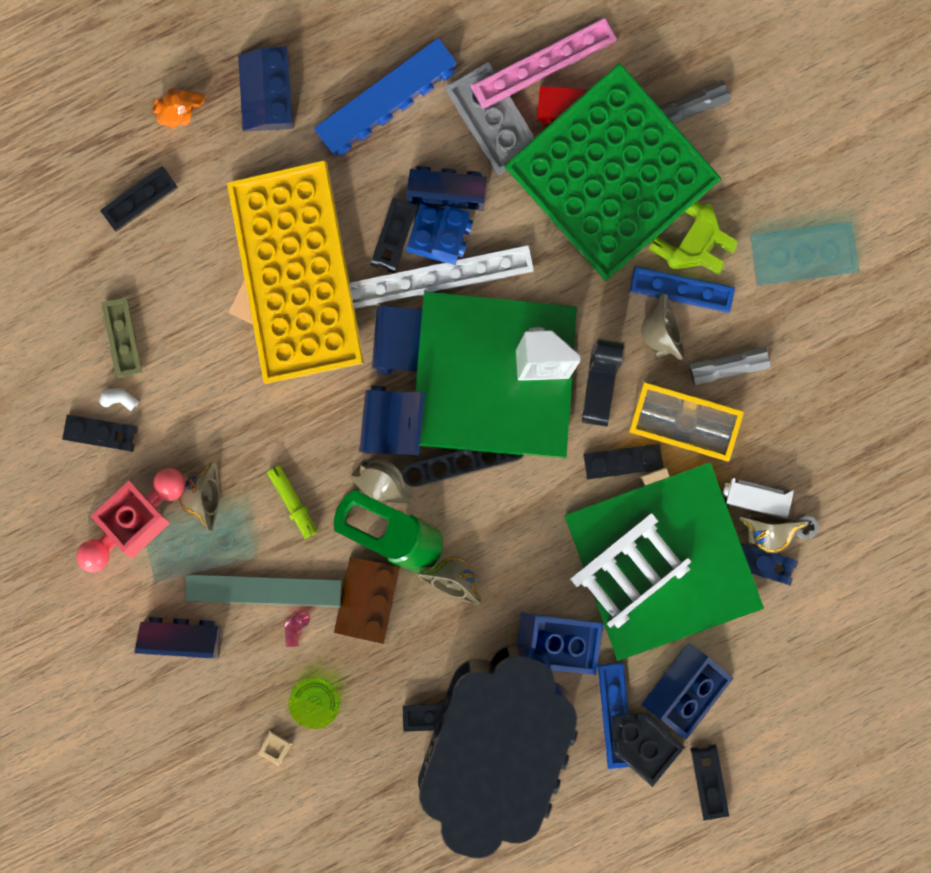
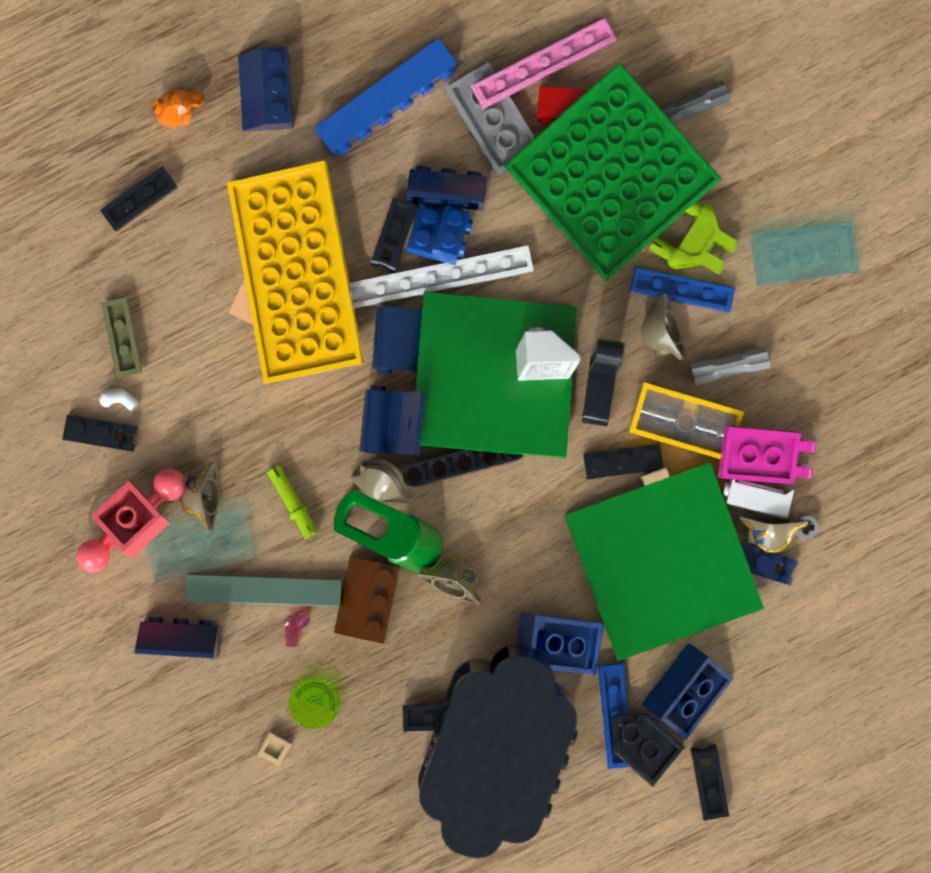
white fence [571,513,691,628] -> none
none -> dark pink tile [718,425,817,484]

